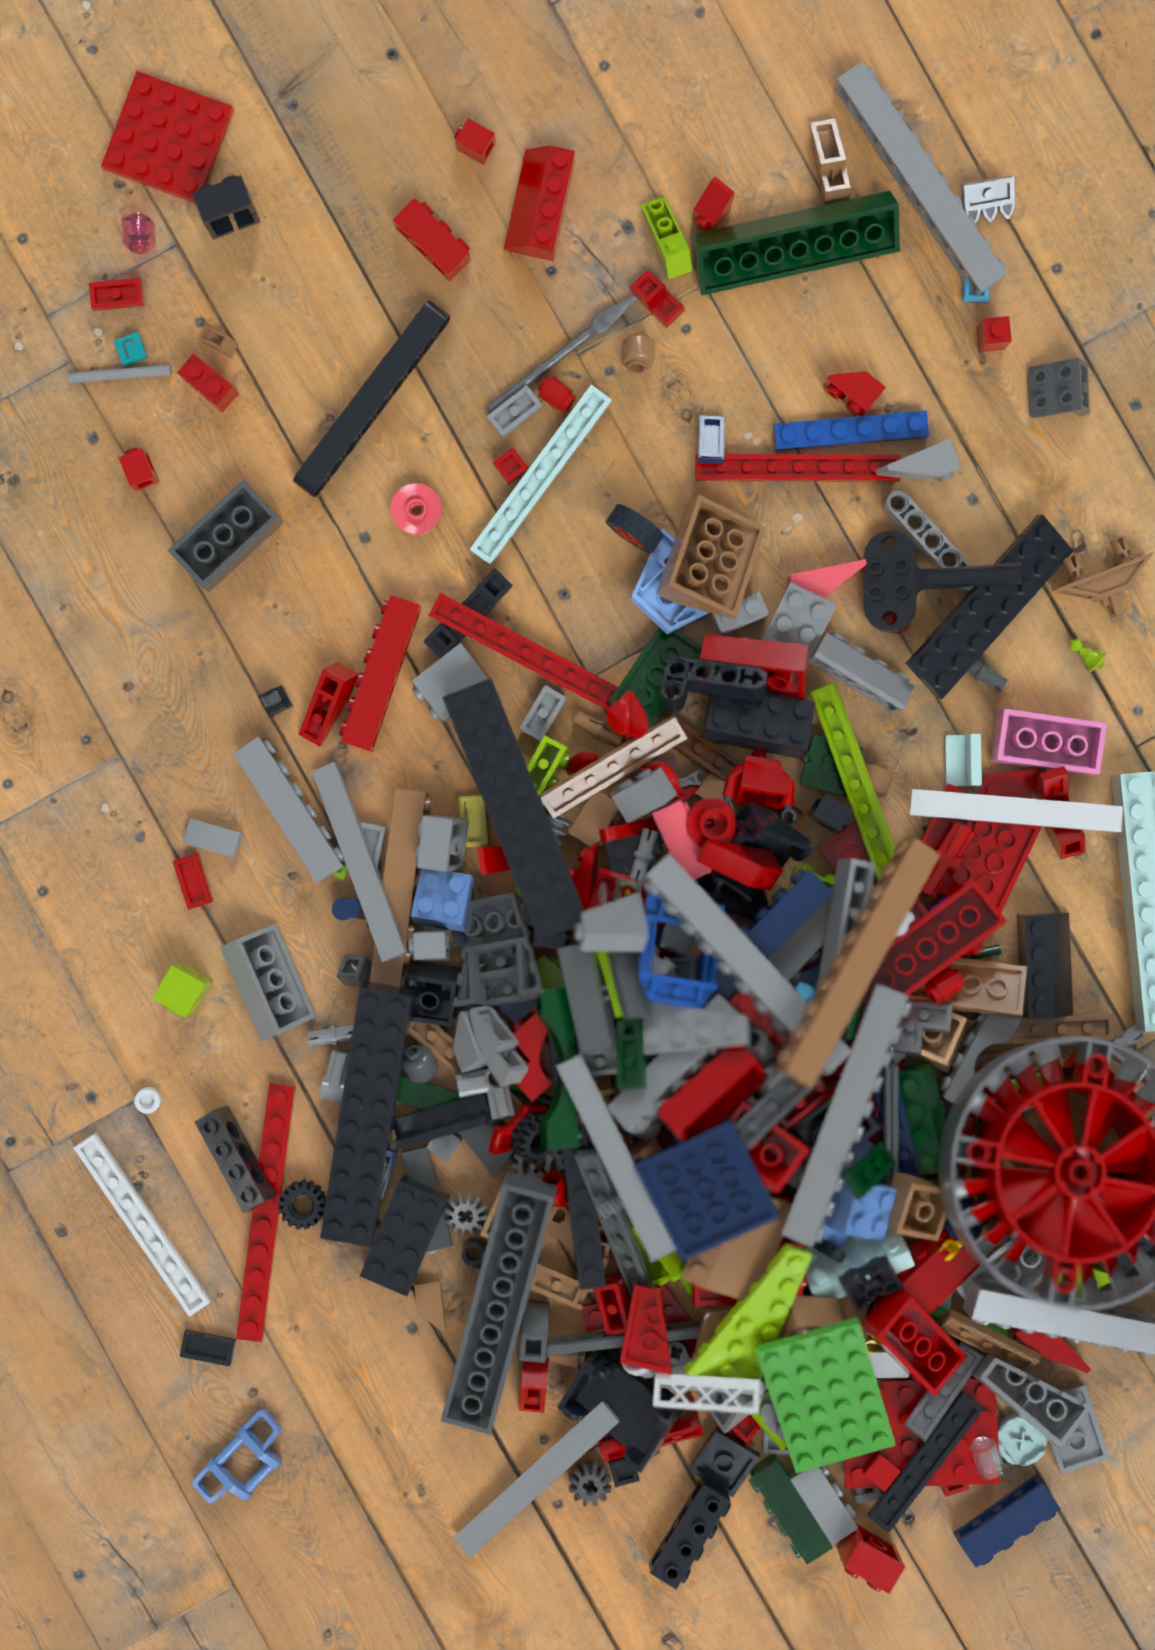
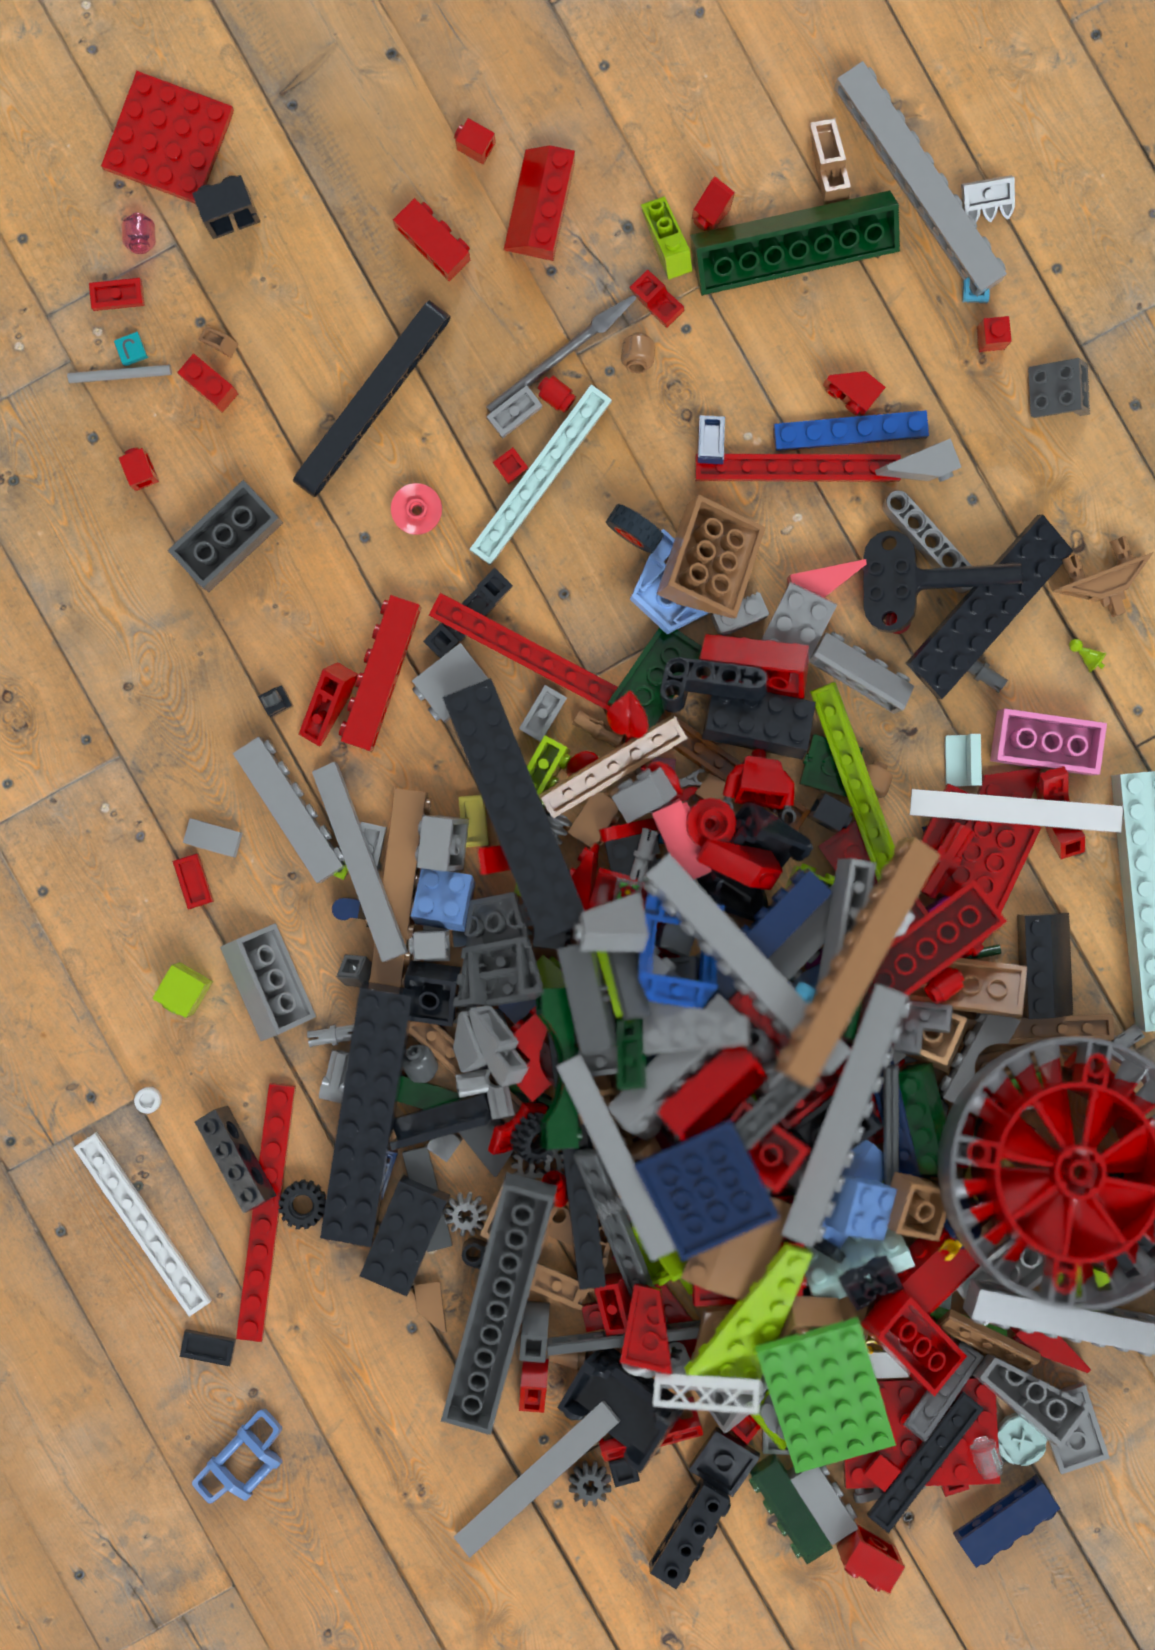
dark green tile [841,1141,896,1200] -> none

